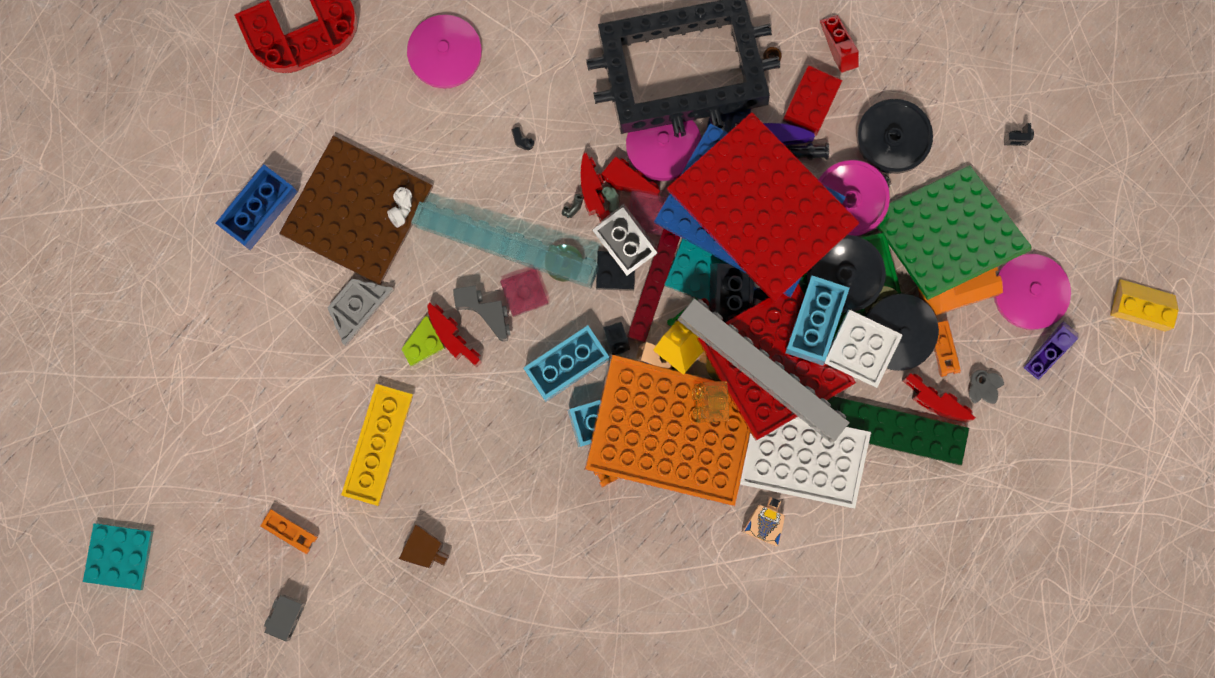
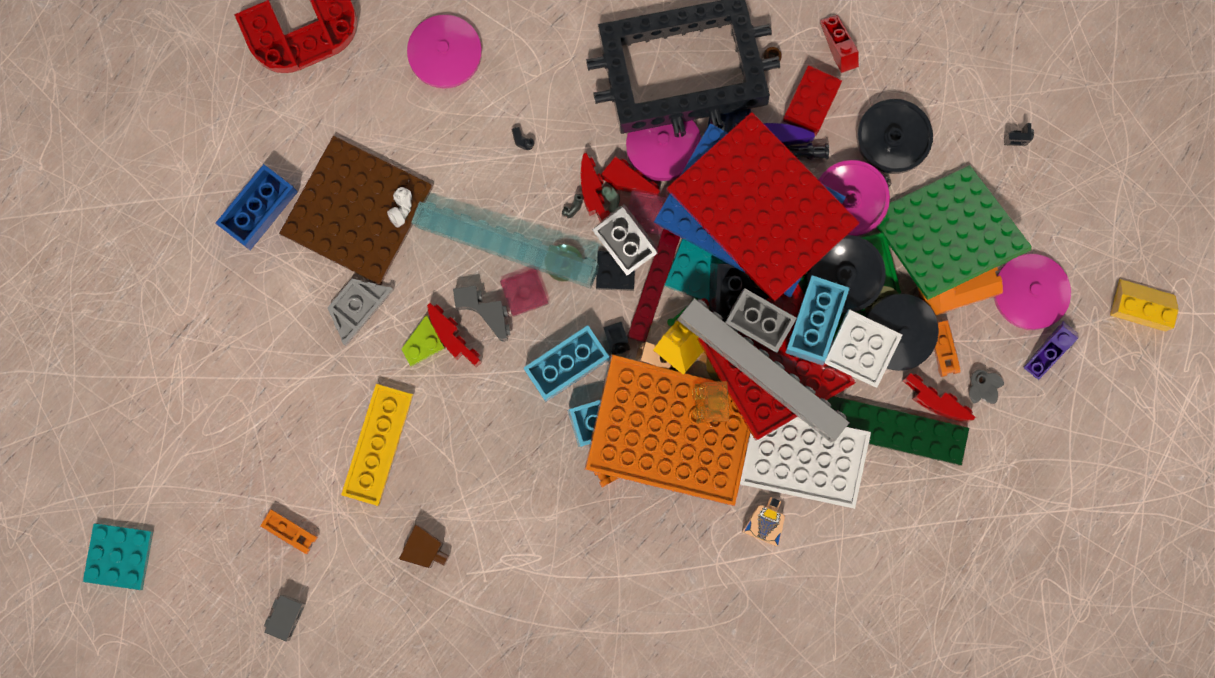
none -> light grey slope [725,289,797,353]

